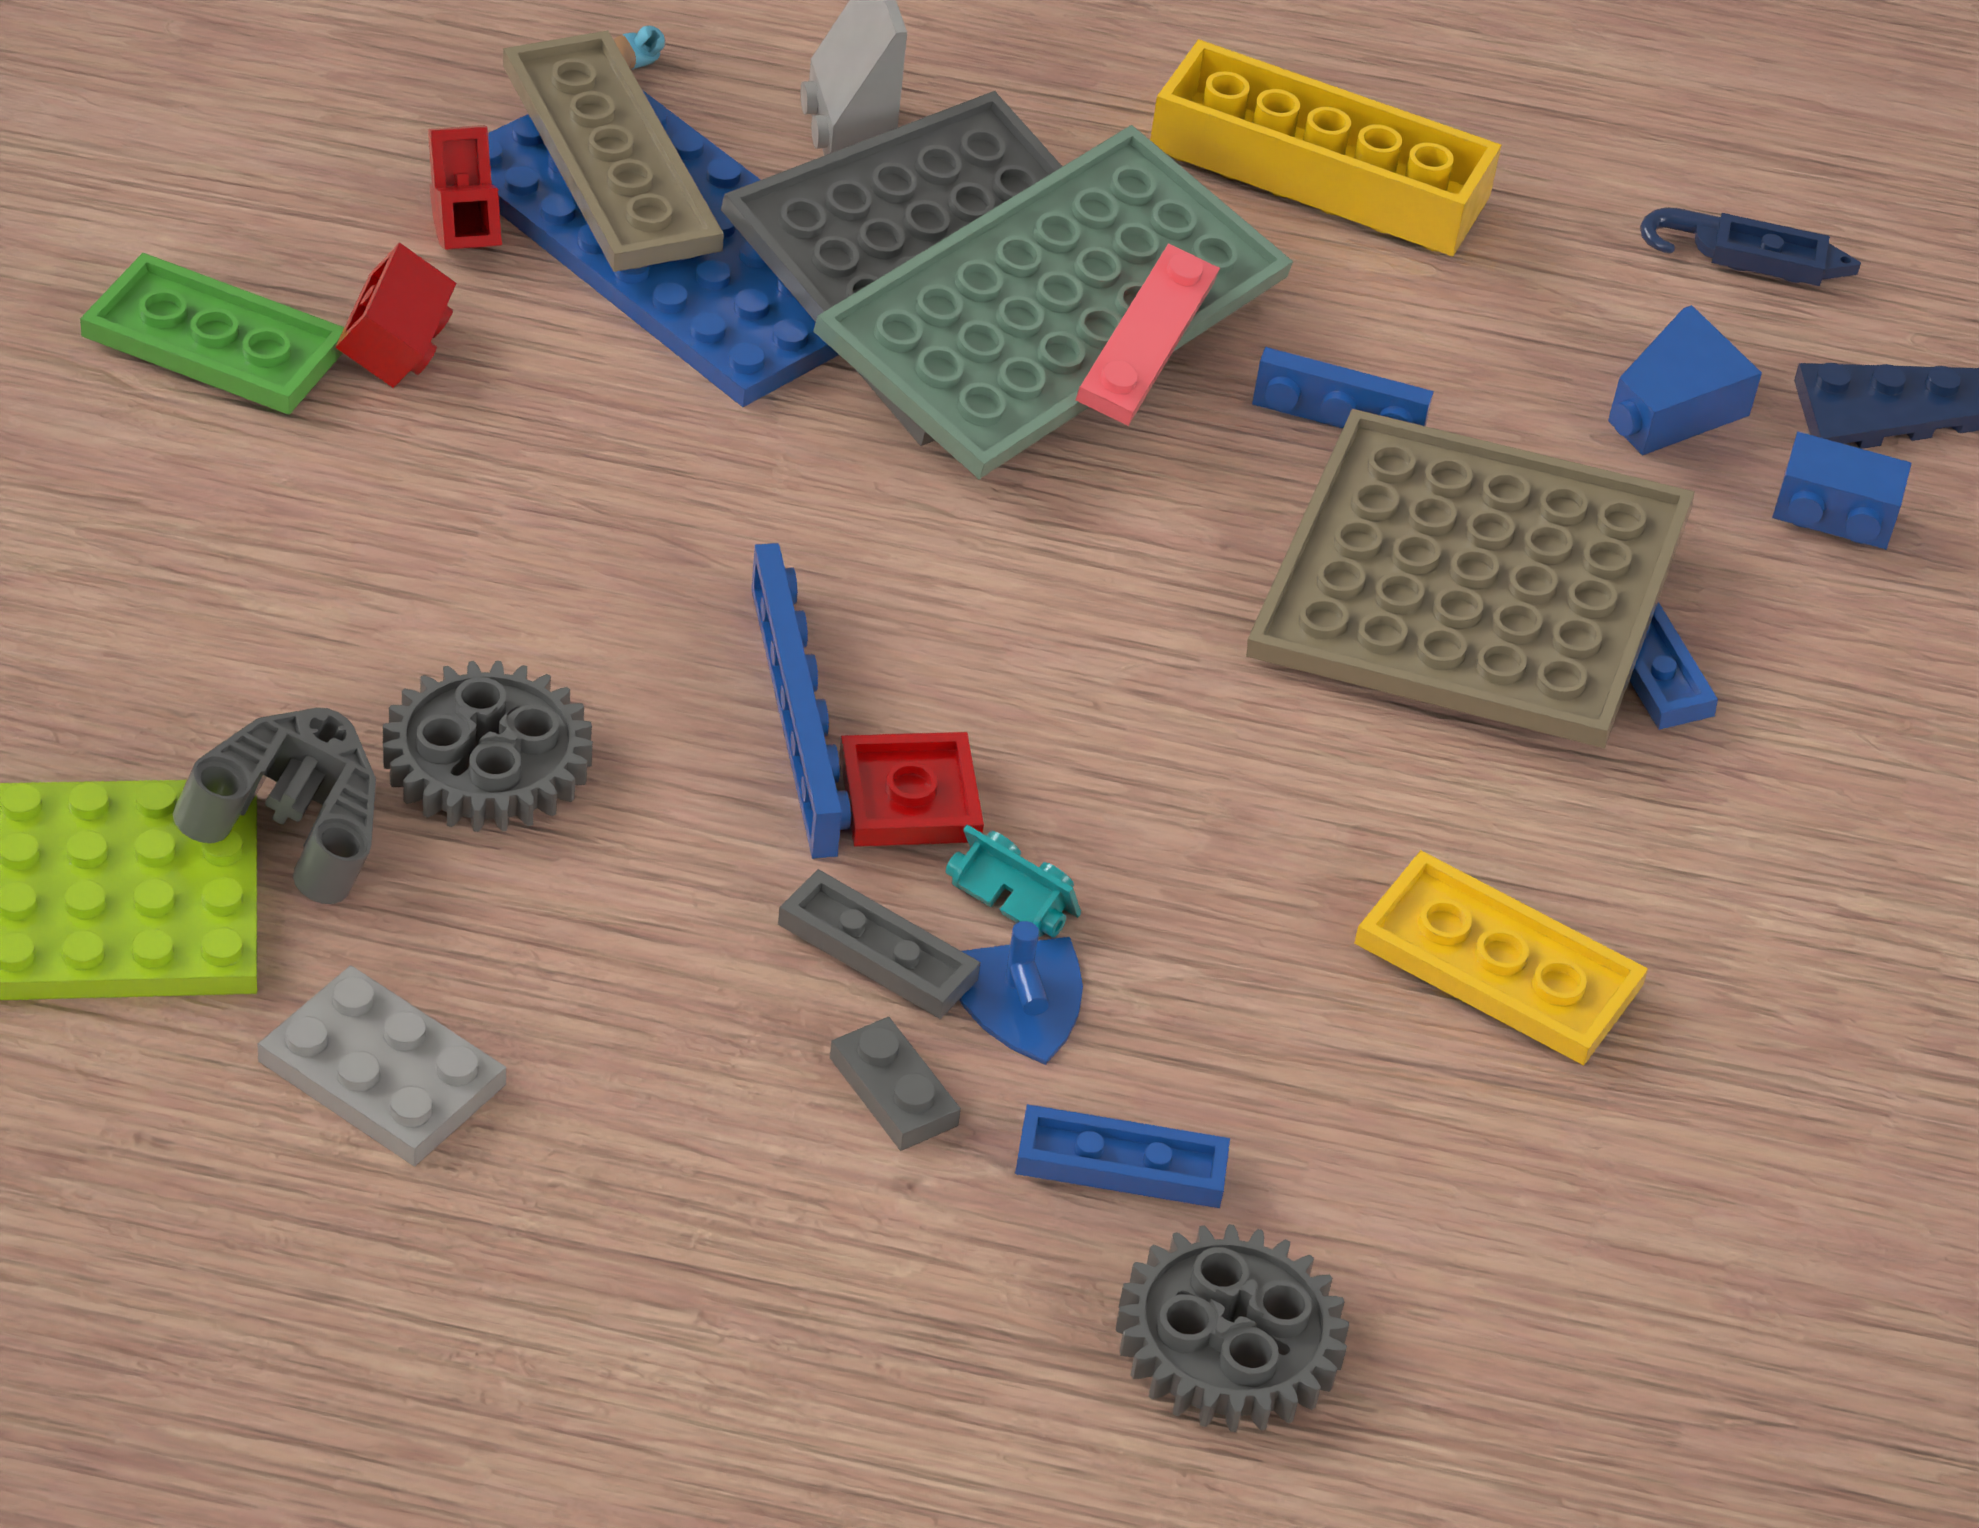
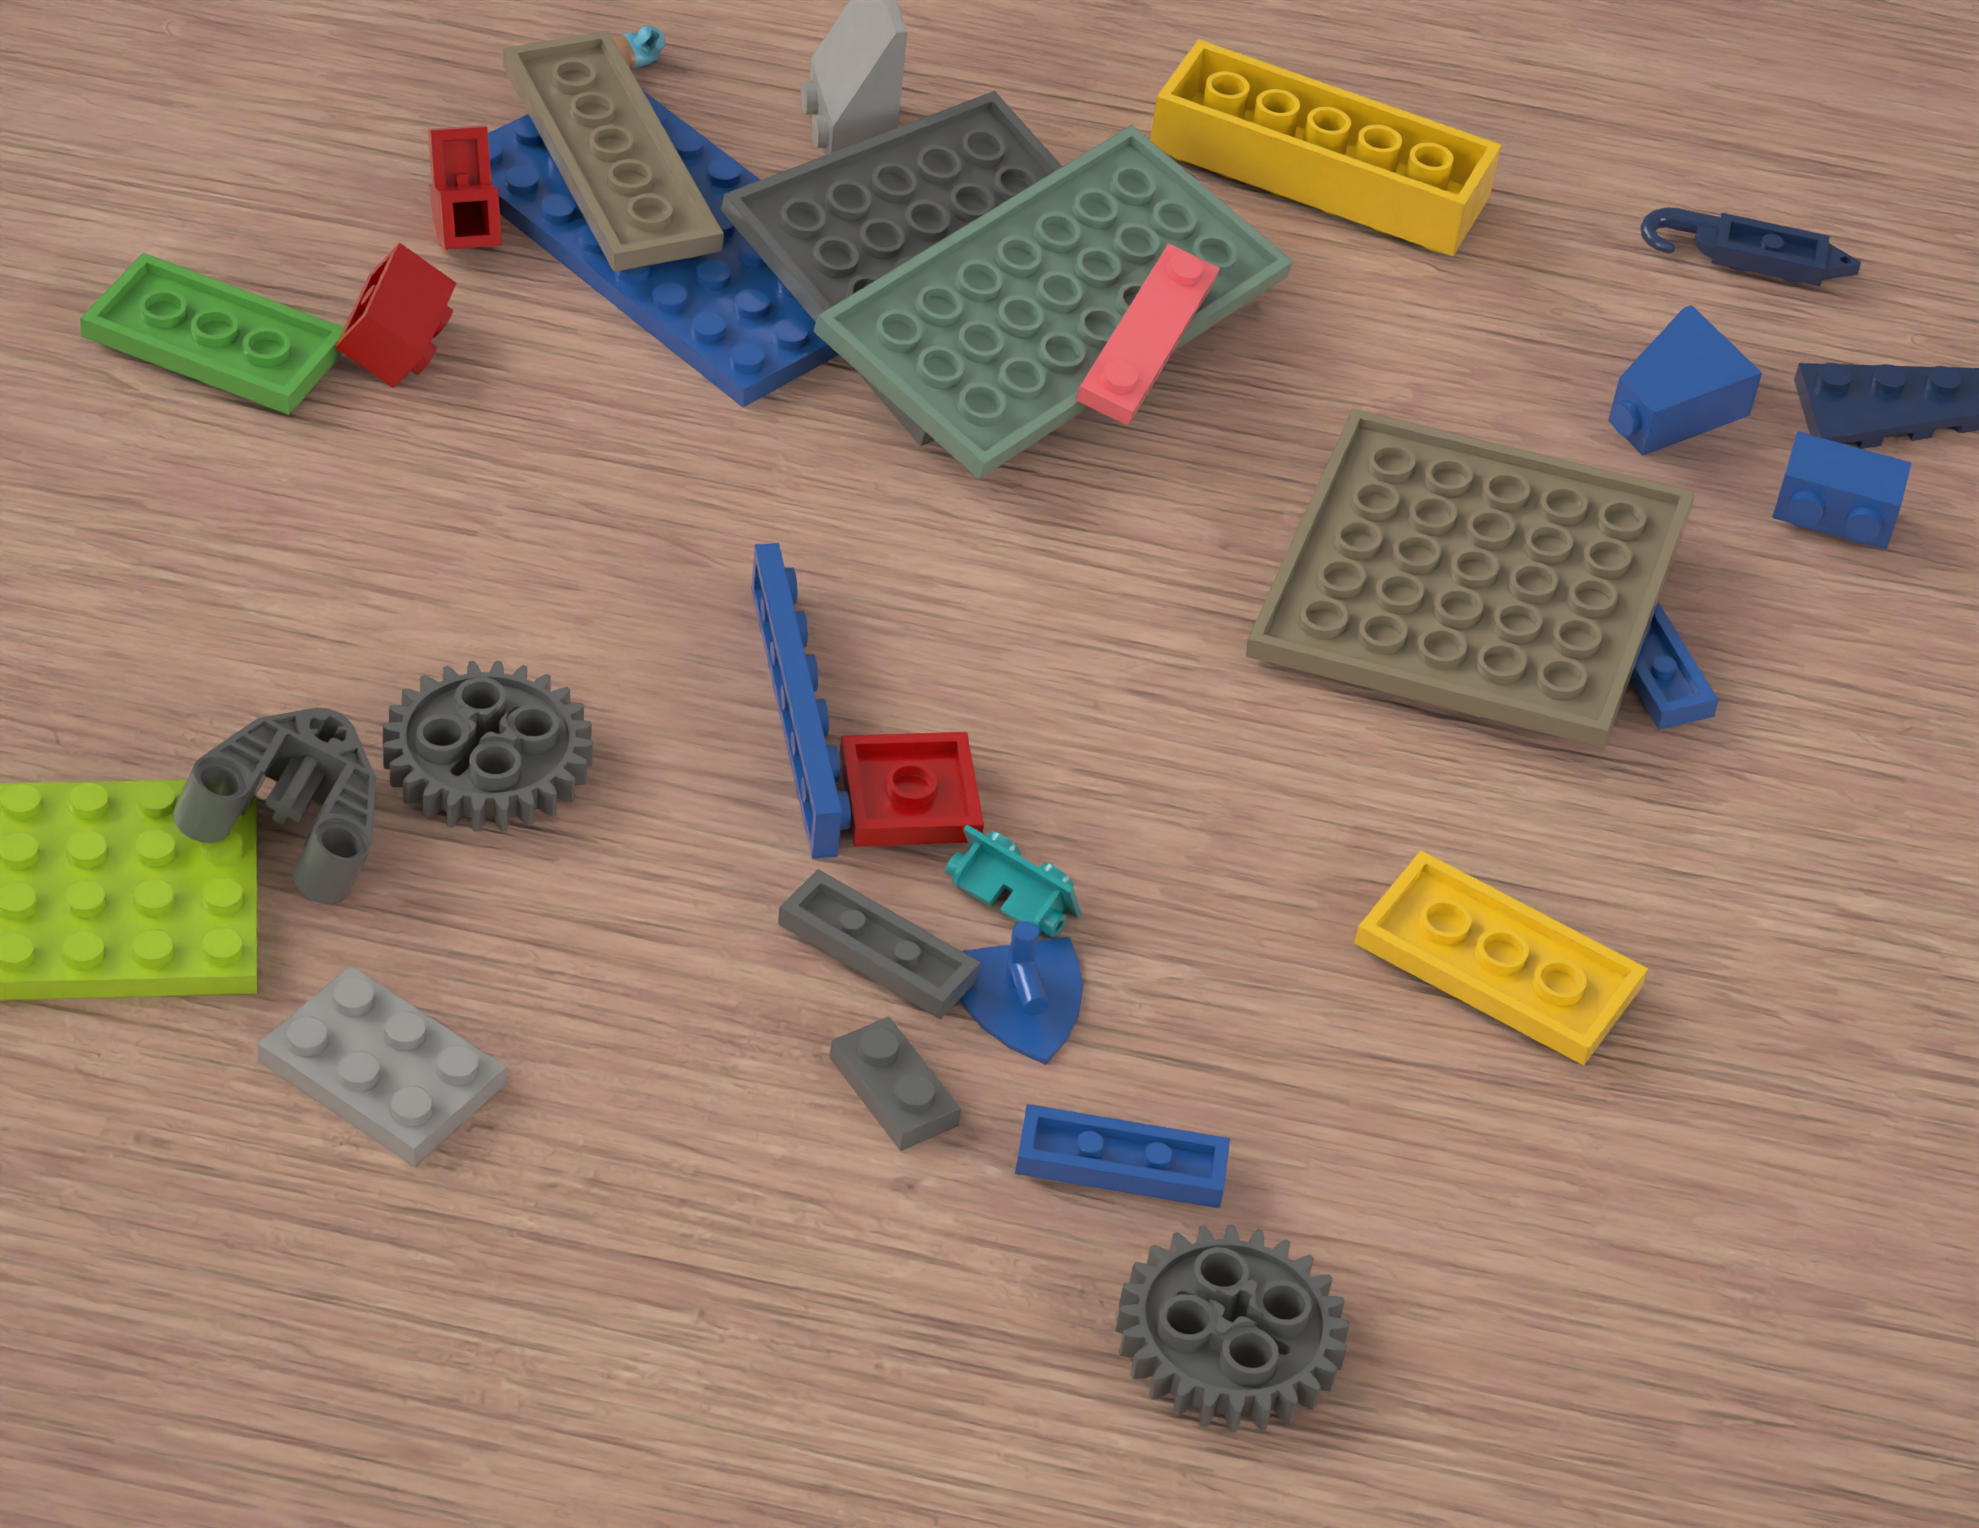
blue plate [1252,347,1434,428] -> none

